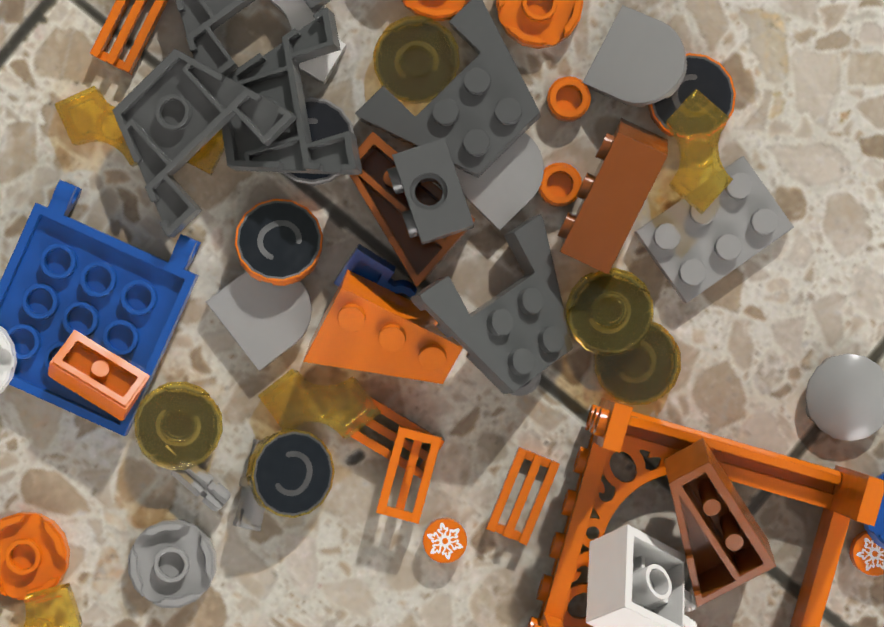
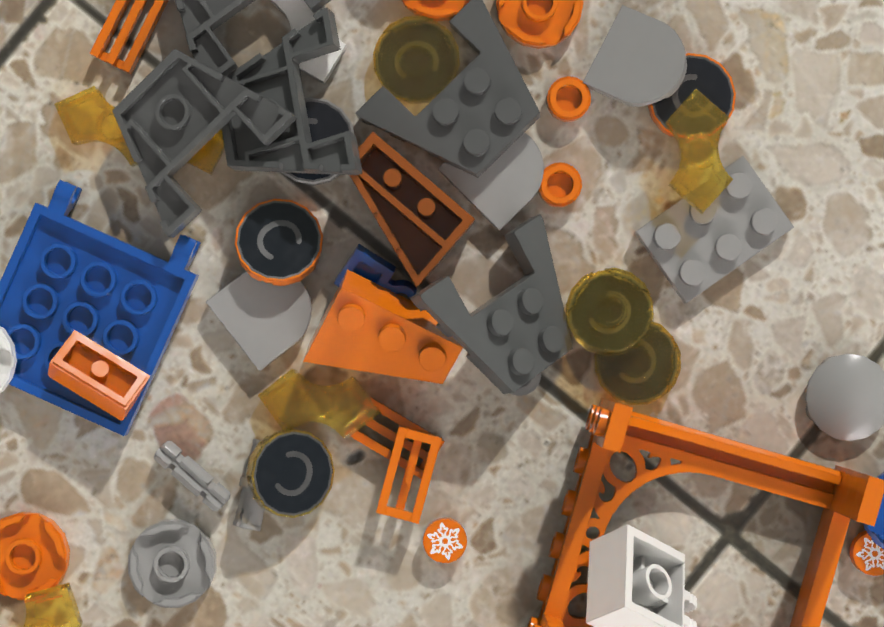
clear yellow tile [134,382,223,470] -> none
dark grey brick [387,137,474,245] -> none
orange tile [486,446,560,546] -> none
dark orange wedge [557,118,668,274] -> none
dark orange wedge [664,438,776,608] -> none

